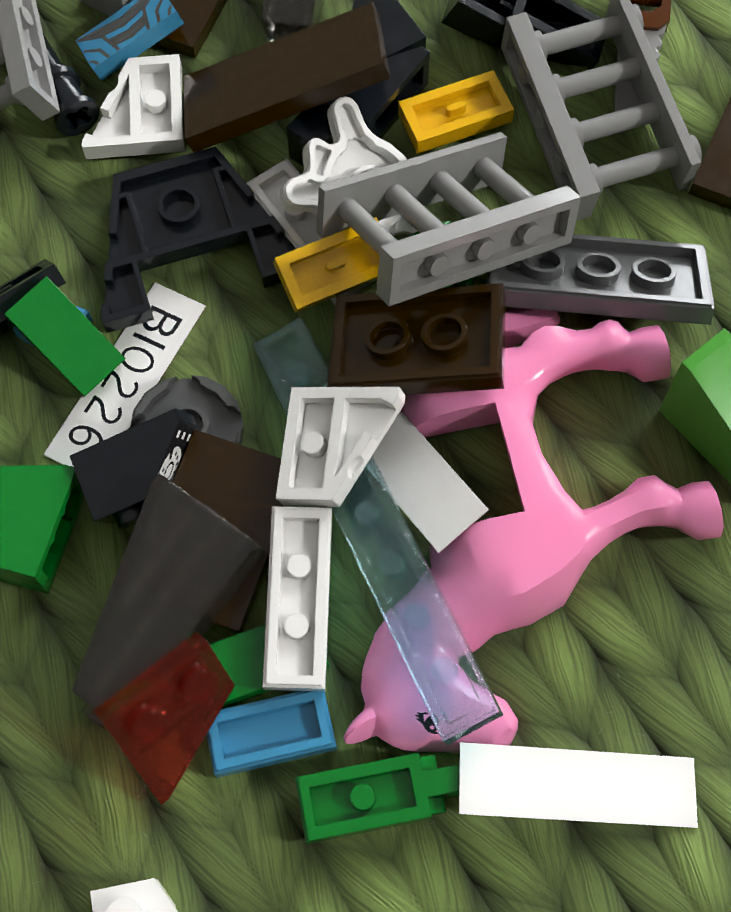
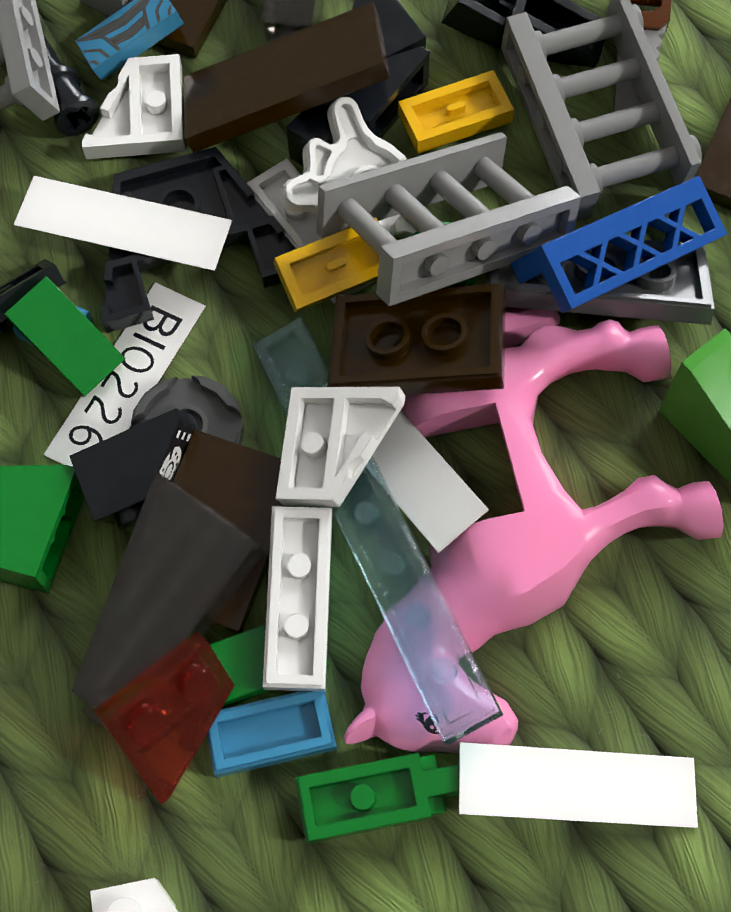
none -> white sticker [14,176,232,271]
none -> blue fence [511,176,727,314]

